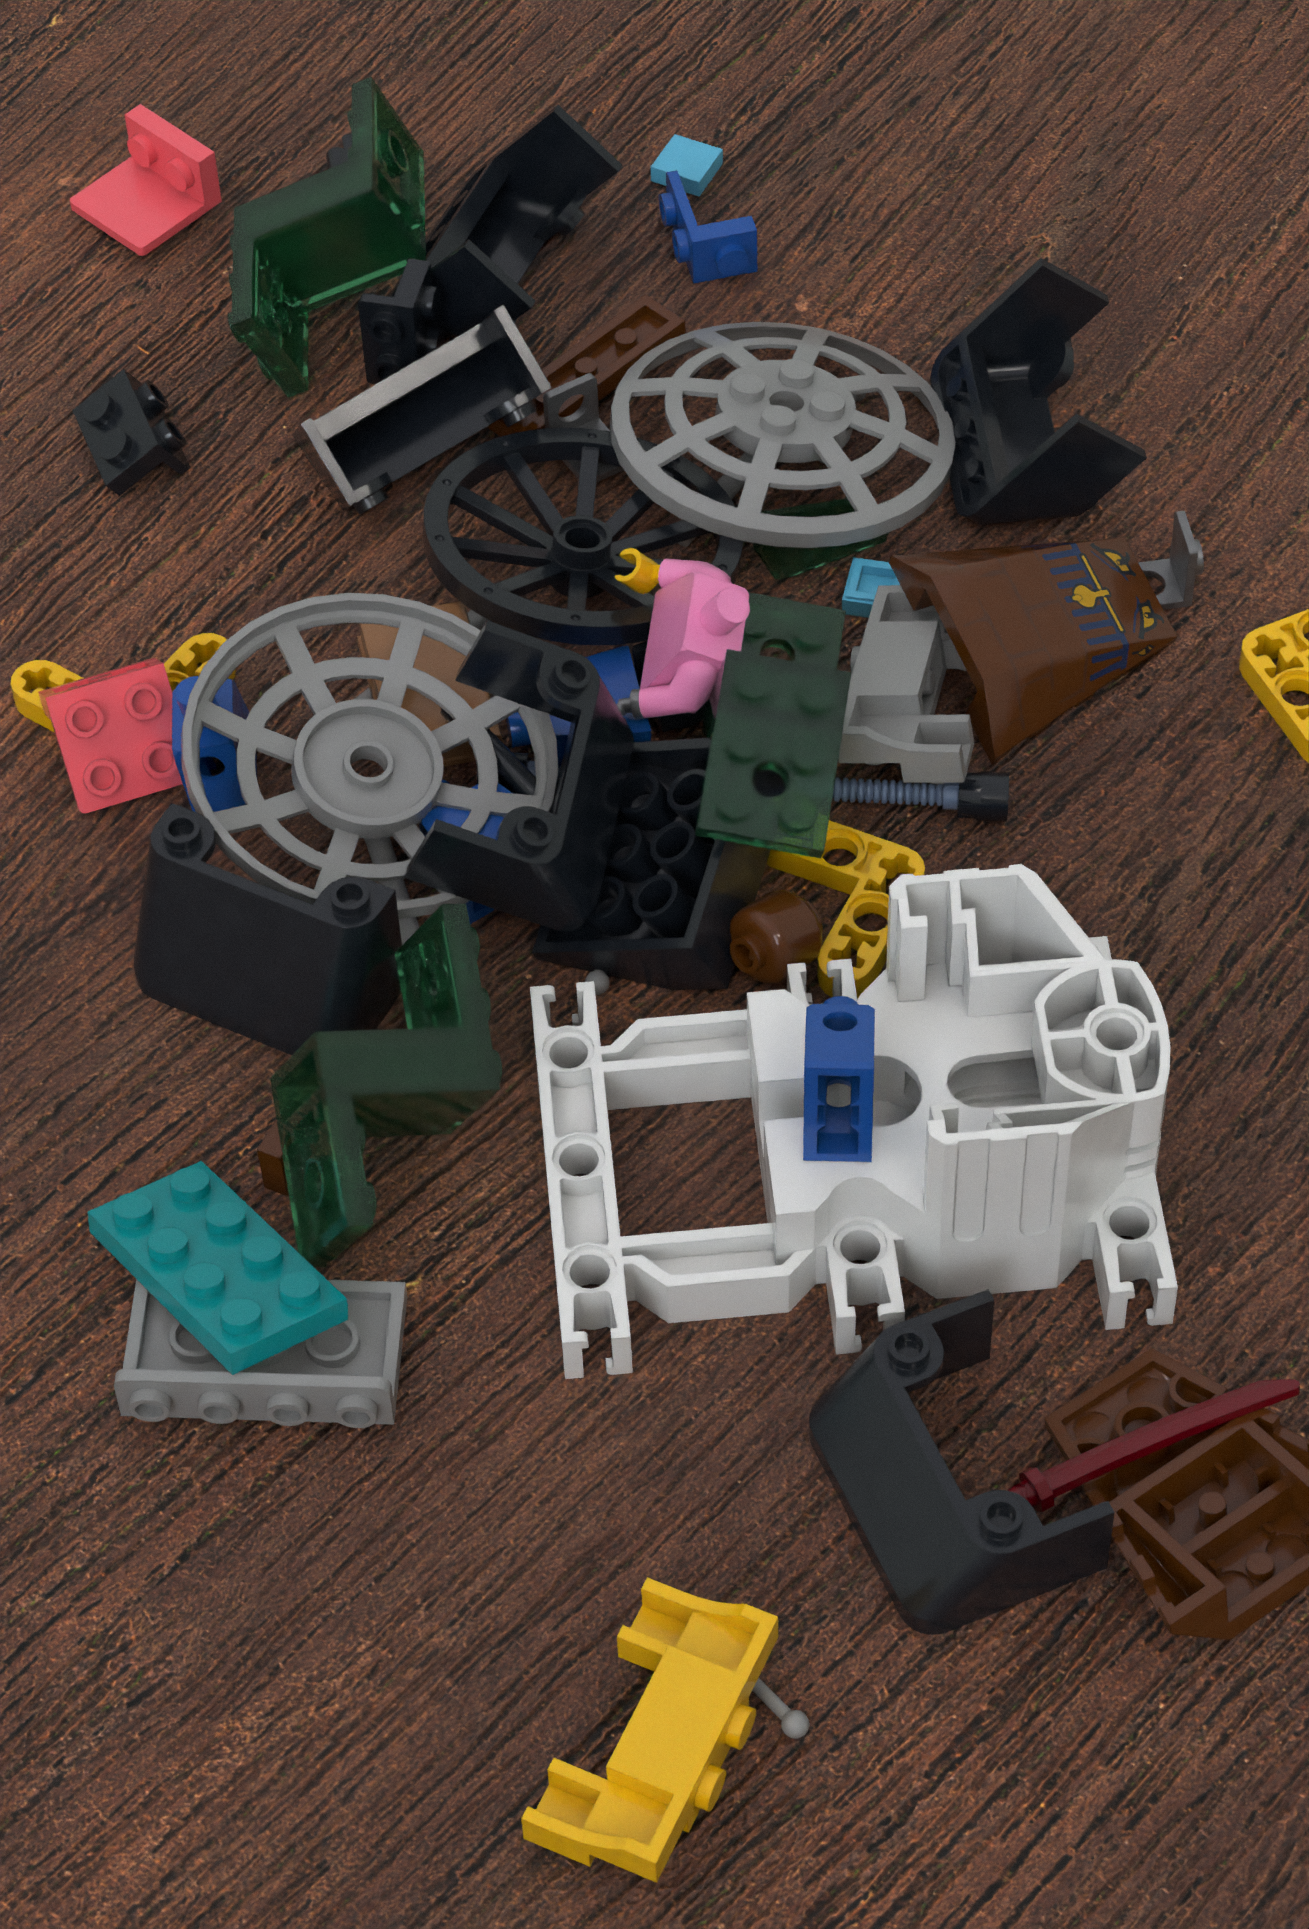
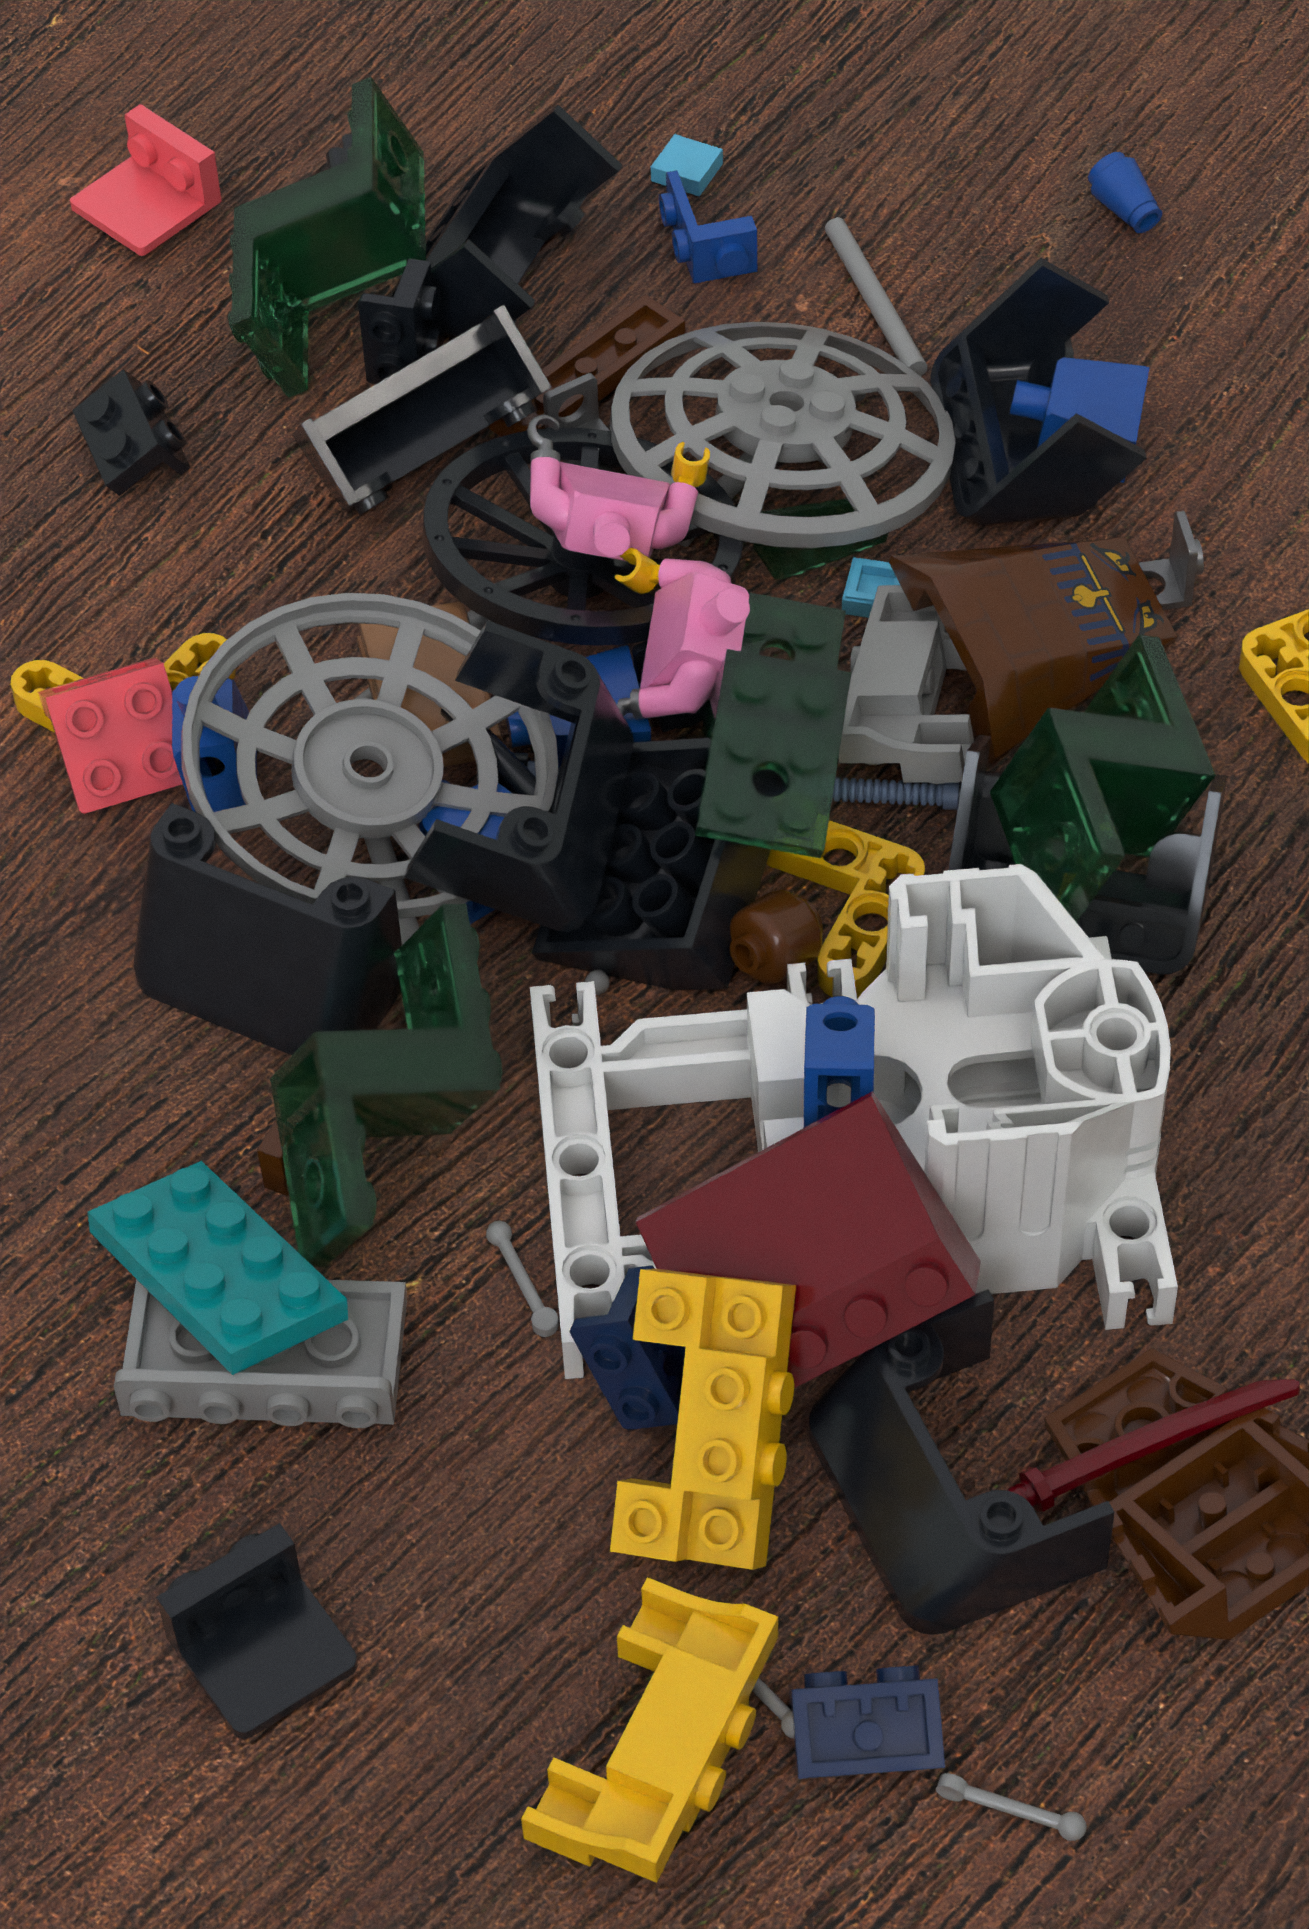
none -> black bracket [156,1523,358,1739]
none -> light grey hinge [486,1220,559,1337]
none -> bright pink torso [527,415,710,561]
none -> dark blue bracket [569,1265,686,1430]
none -> yellow bracket [610,1269,796,1570]
none -> dark red slope [636,1091,981,1388]
none -> dark blue bracket [789,1665,945,1779]
none -> light grey bar [825,217,928,376]
none -> light grey hinge [936,1773,1087,1841]
none -> black windscreen [948,735,1228,974]
none -> clear green bracket [990,634,1216,922]
none -> blue torso [1009,357,1150,483]
none -> blue cone [1088,152,1162,233]

